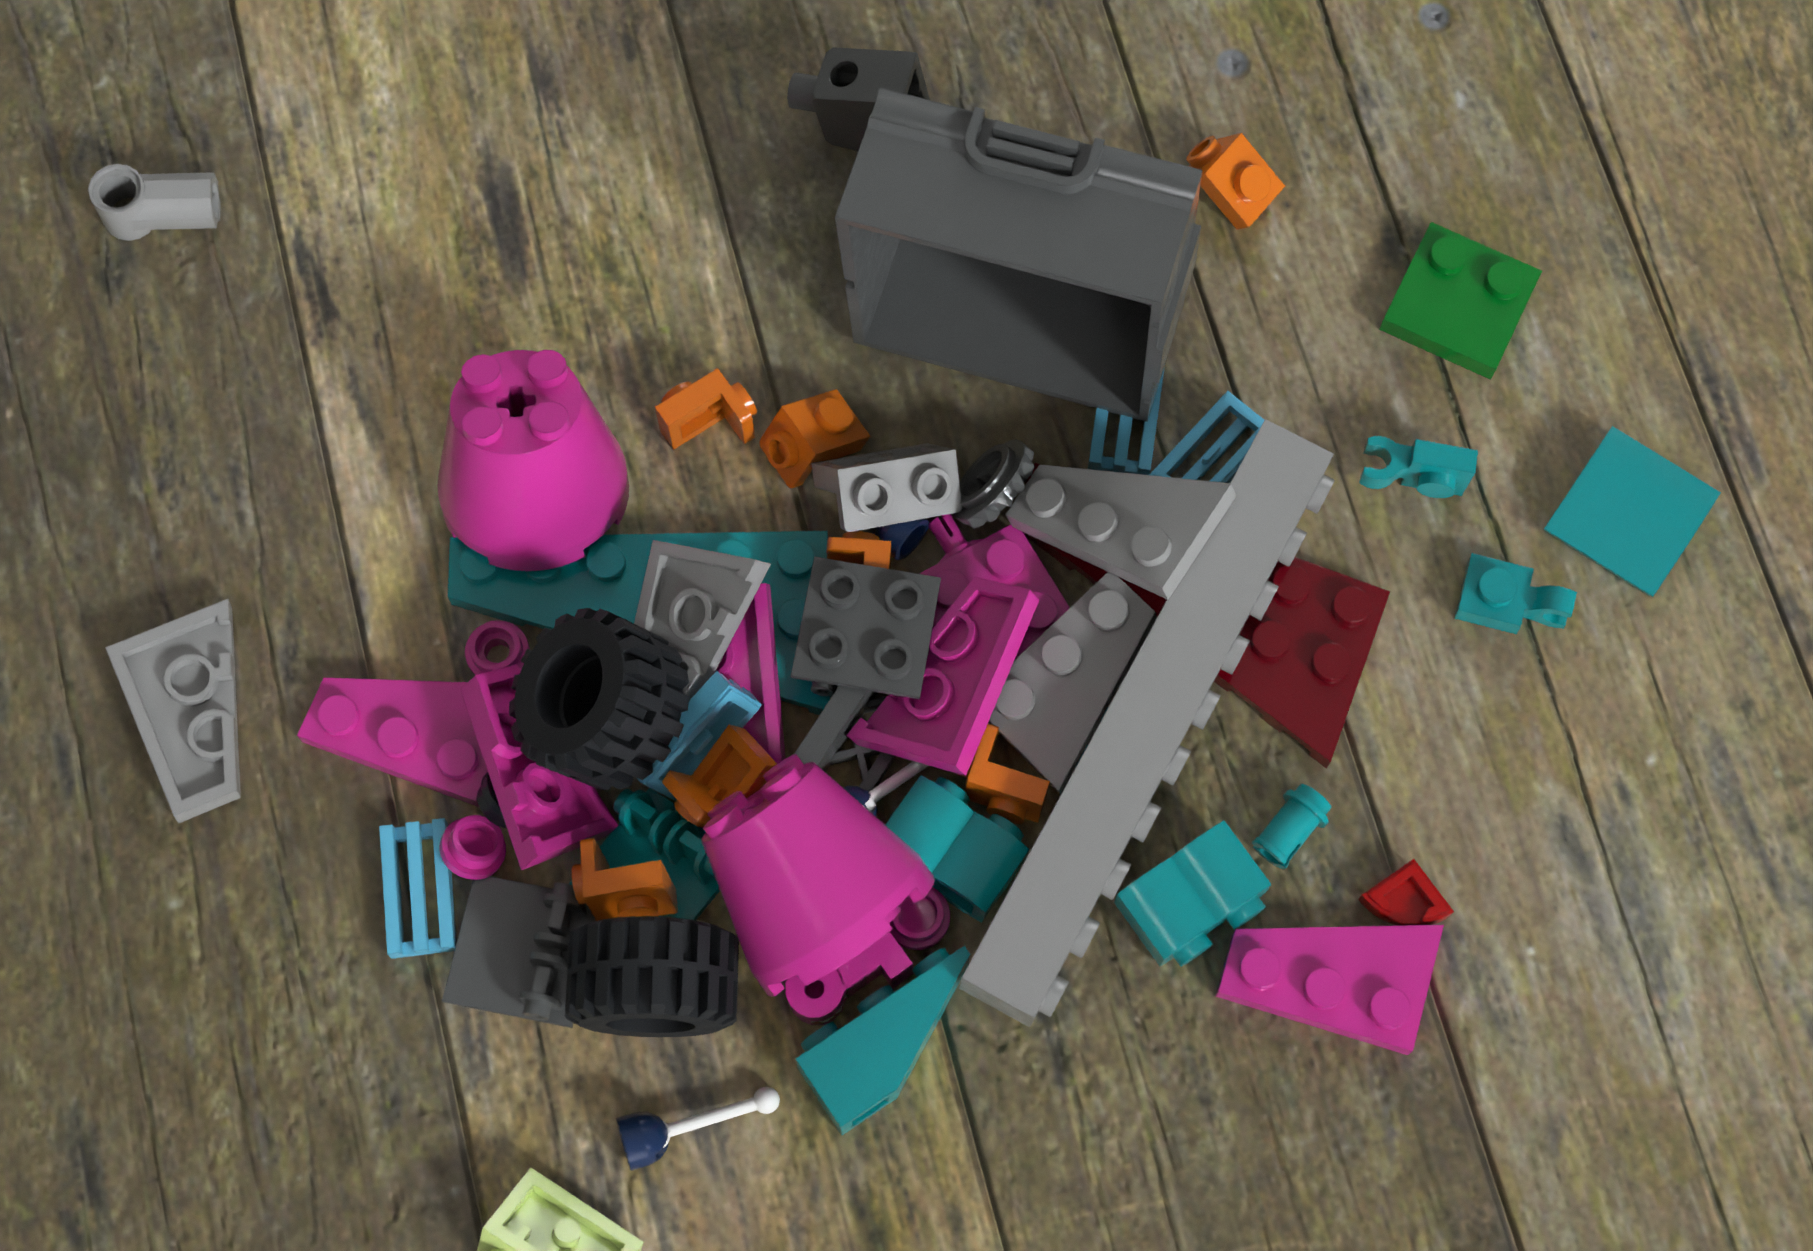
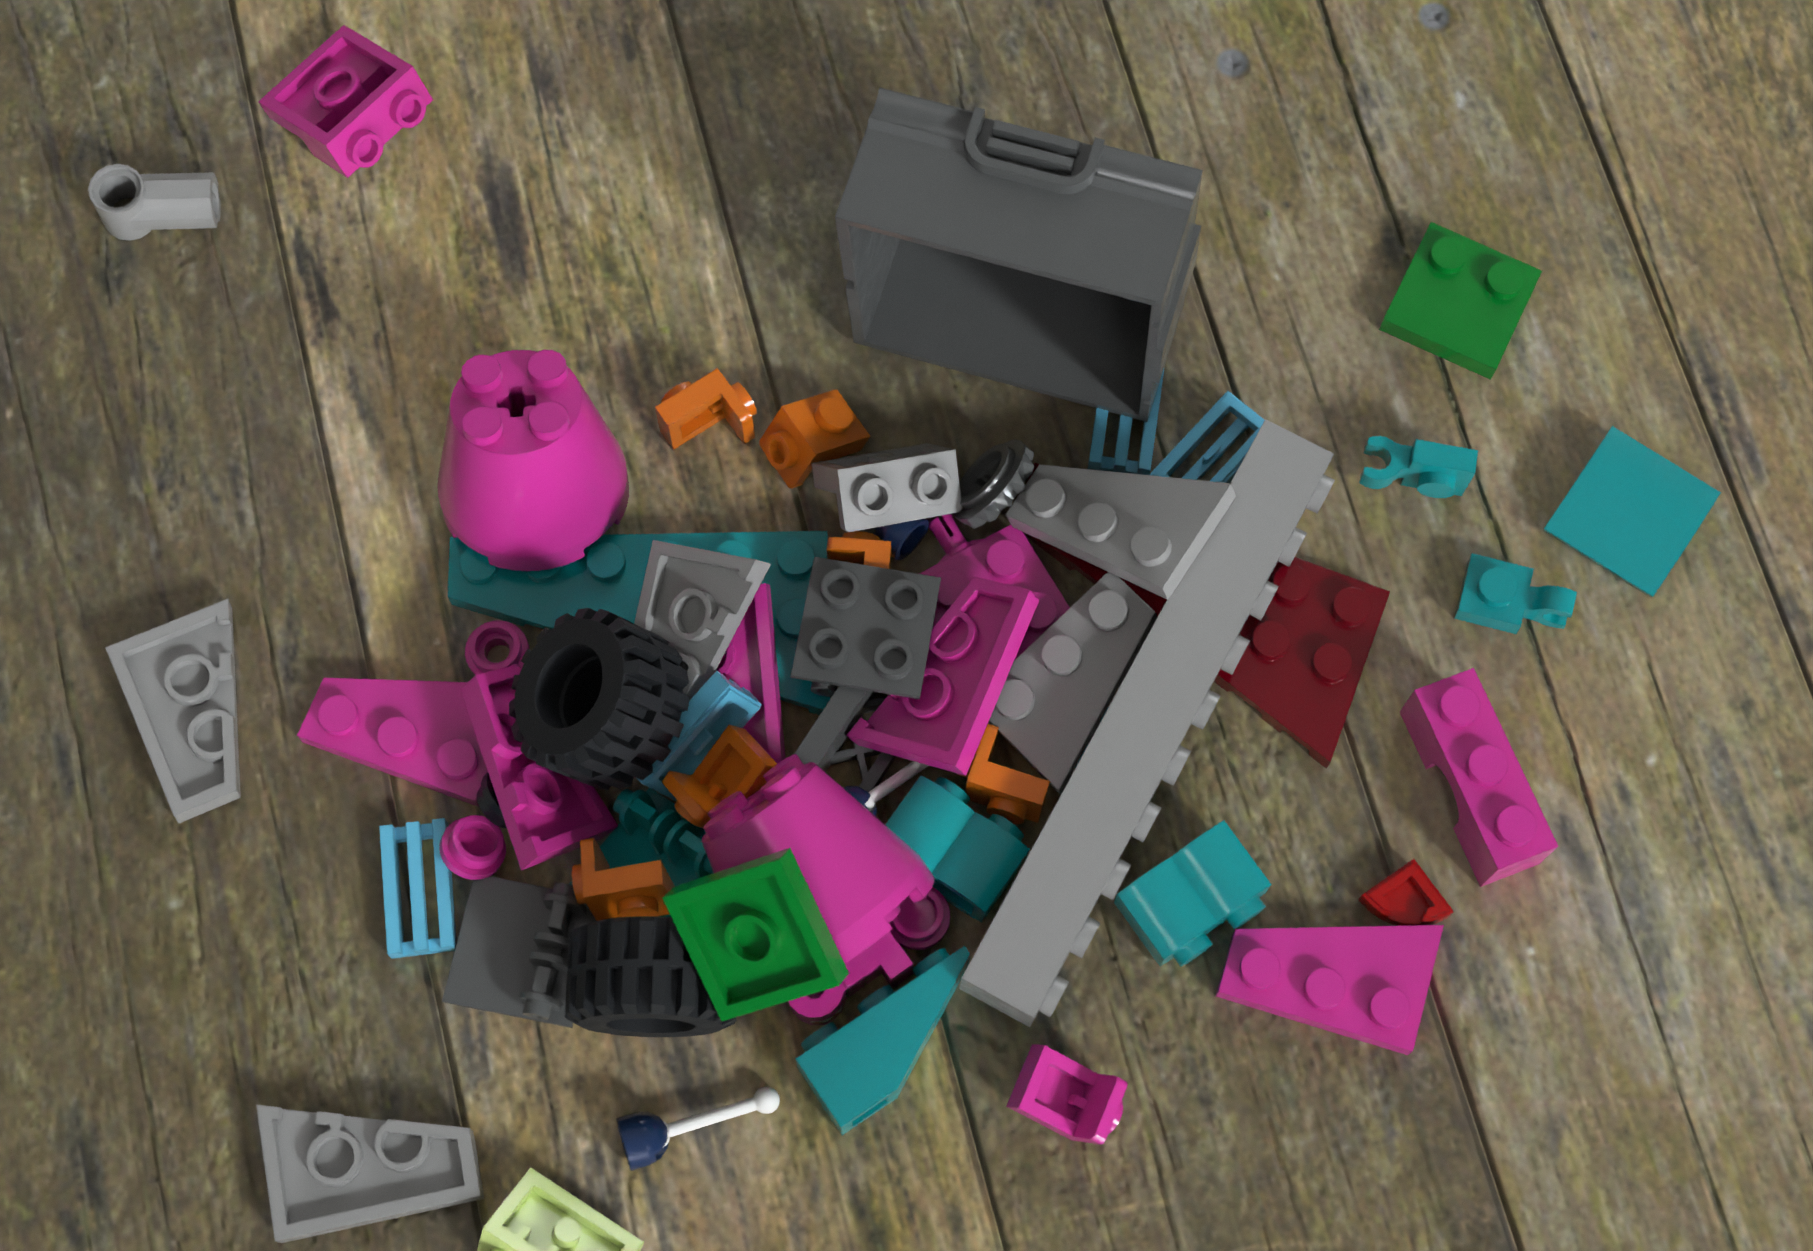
dark grey torso [787,47,930,151] -> none
orange bracket [1186,133,1285,230] -> none
teal pin [1252,784,1332,870] -> none
none -> light grey wing [256,1105,484,1243]
none -> dark pink plate [258,25,433,178]
none -> green plate [662,848,849,1022]
none -> dark pink bracket [1006,1044,1128,1145]
none -> dark pink arch [1400,668,1559,887]

